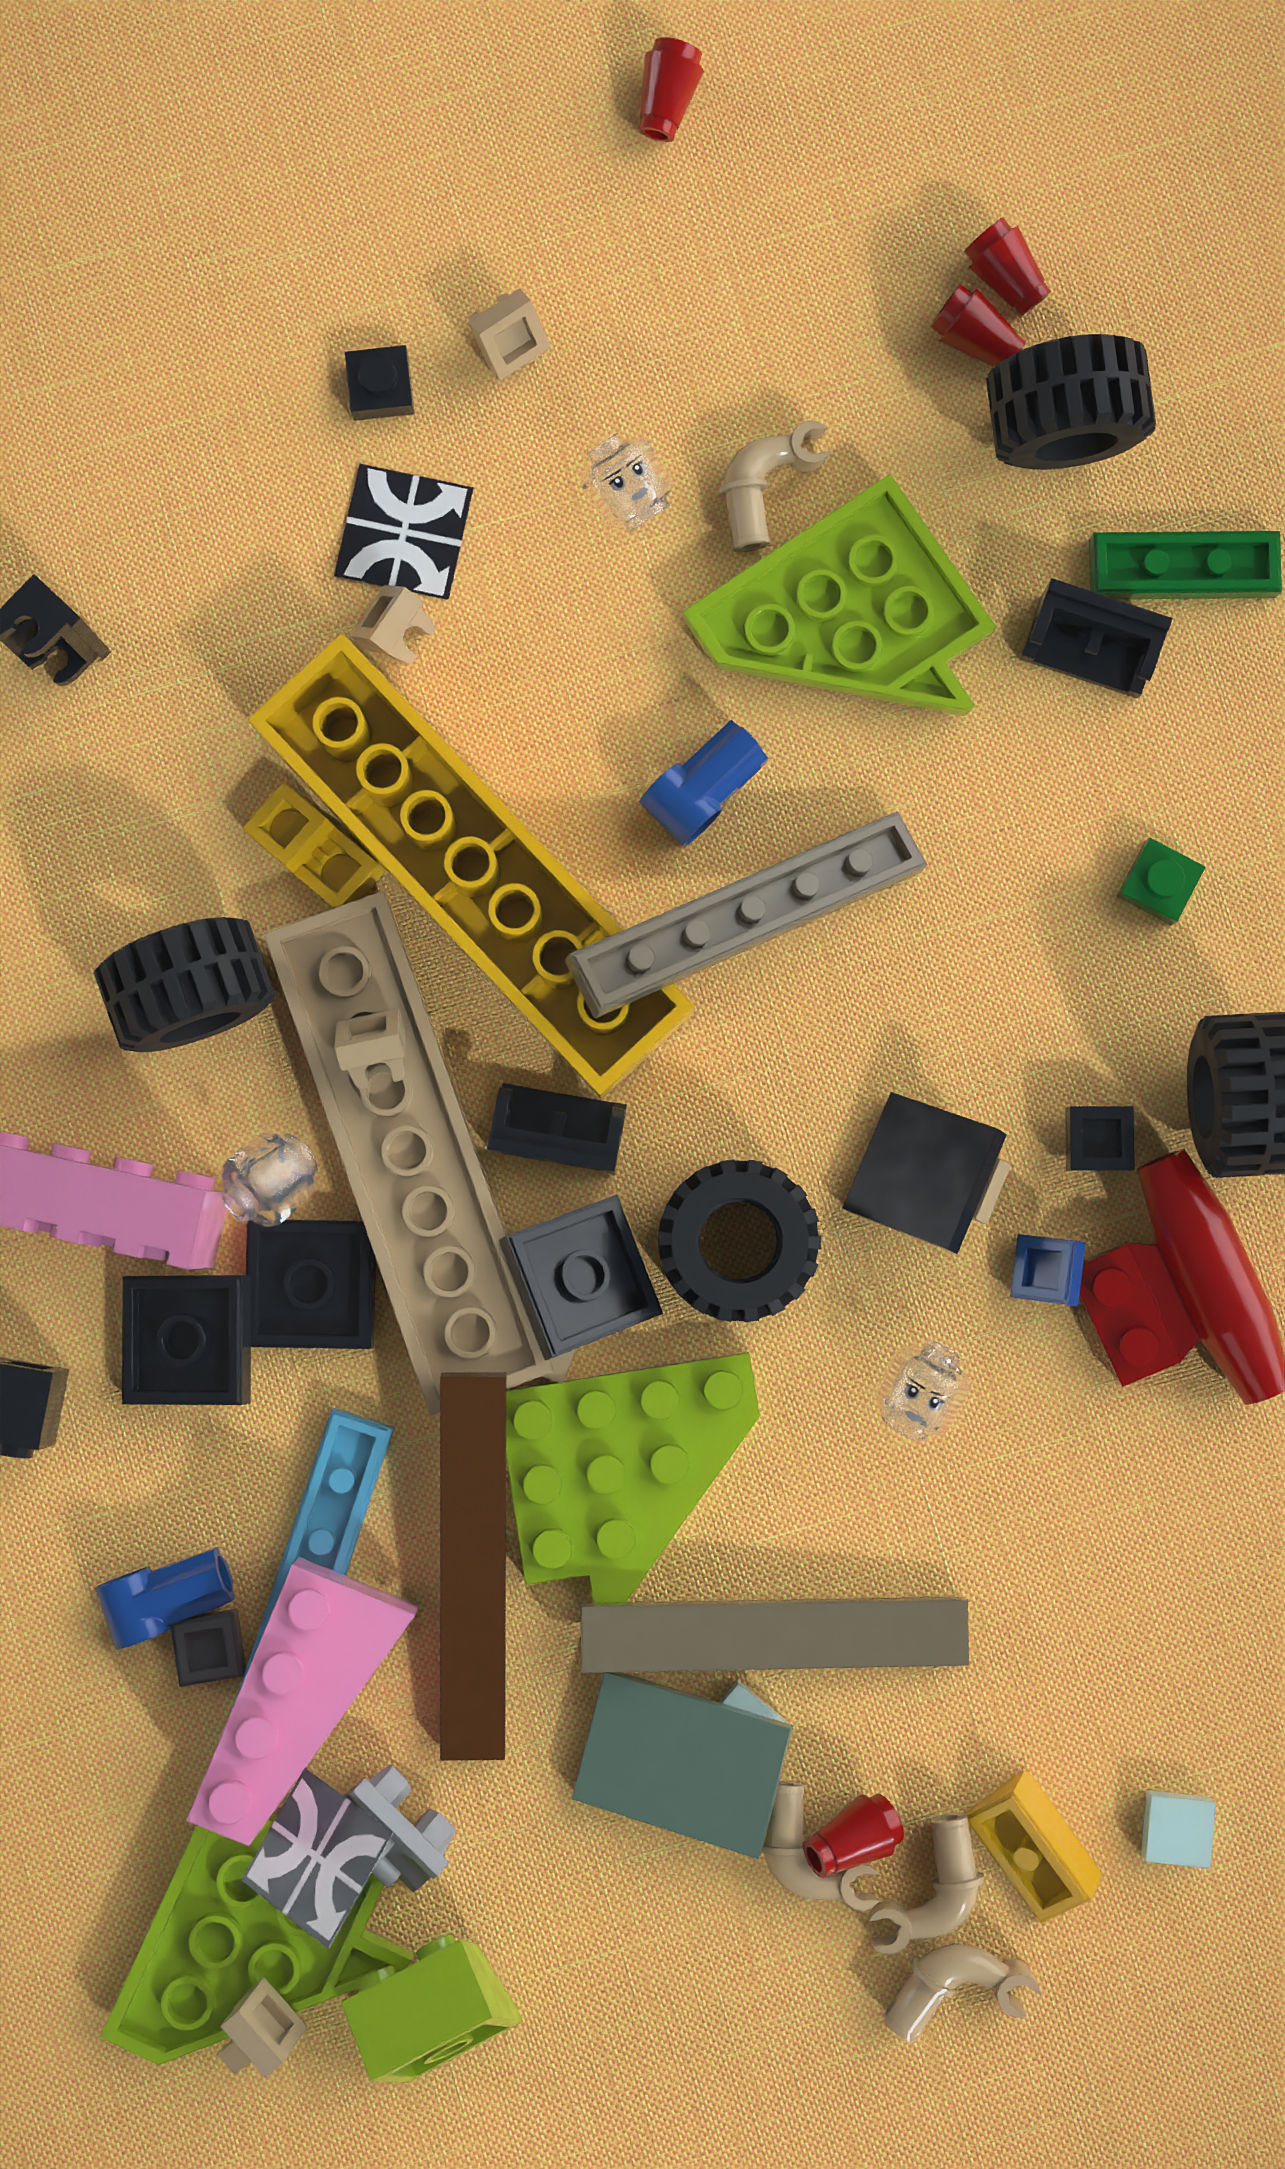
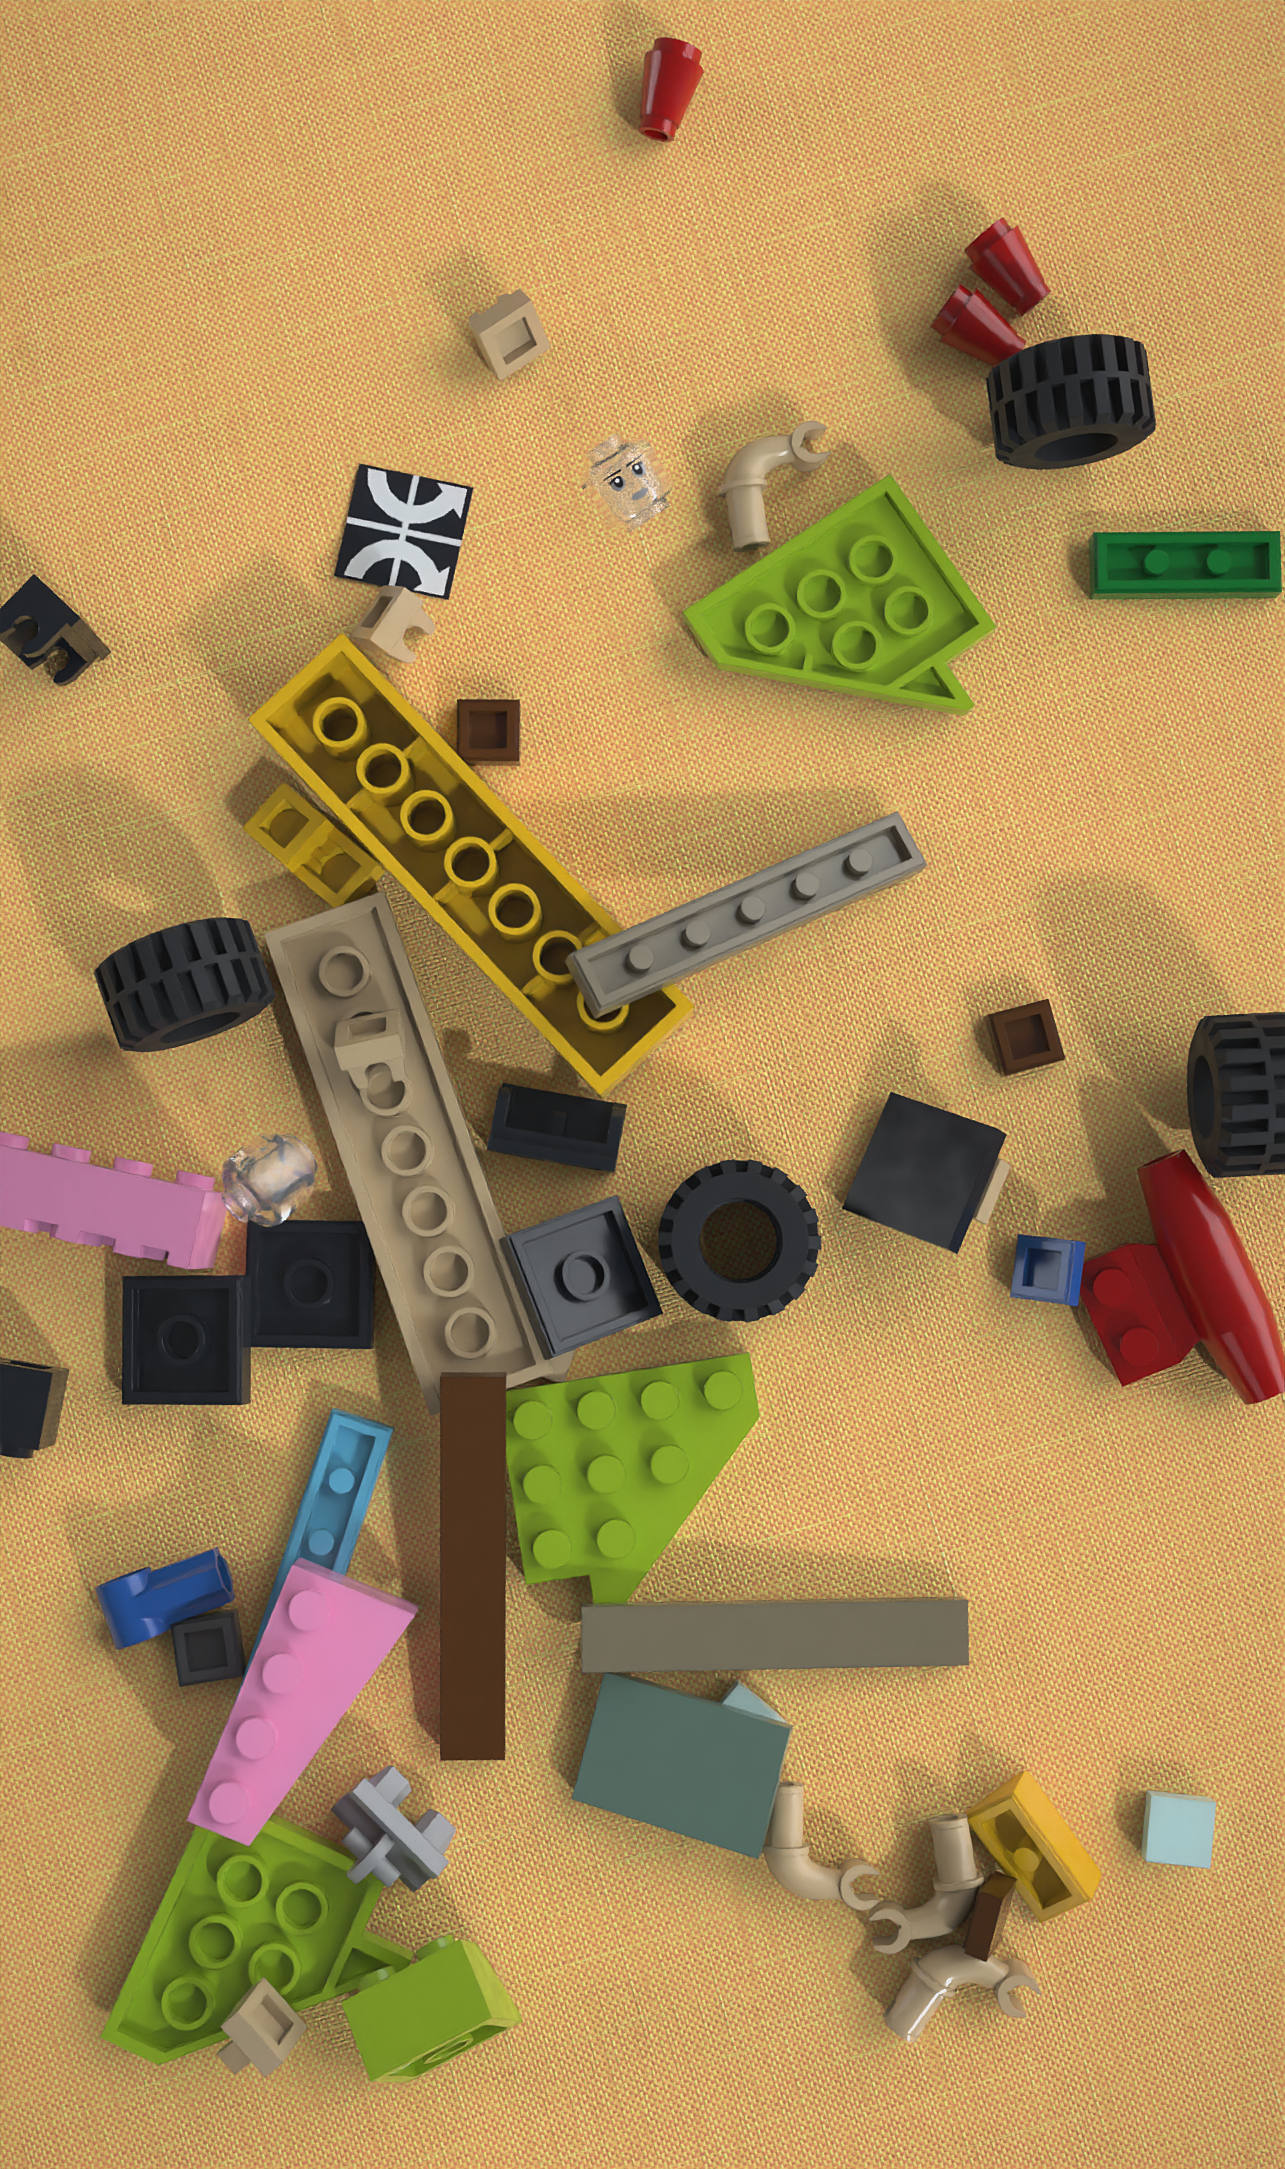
sticker [241,1768,393,1949] -> none
black plate [344,345,415,421] -> none
blue piece [639,720,768,848] -> none
red cone [803,1793,904,1878] -> none
clear head [875,1340,971,1441] -> none
black hinge [1020,578,1173,699] -> none
black plate [1065,1106,1135,1171] -> none
green plate [1116,838,1206,926] -> none
none -> reddish brown tile [457,699,521,766]
none -> reddish brown tile [963,1871,1017,1962]
none -> reddish brown tile [985,999,1065,1077]

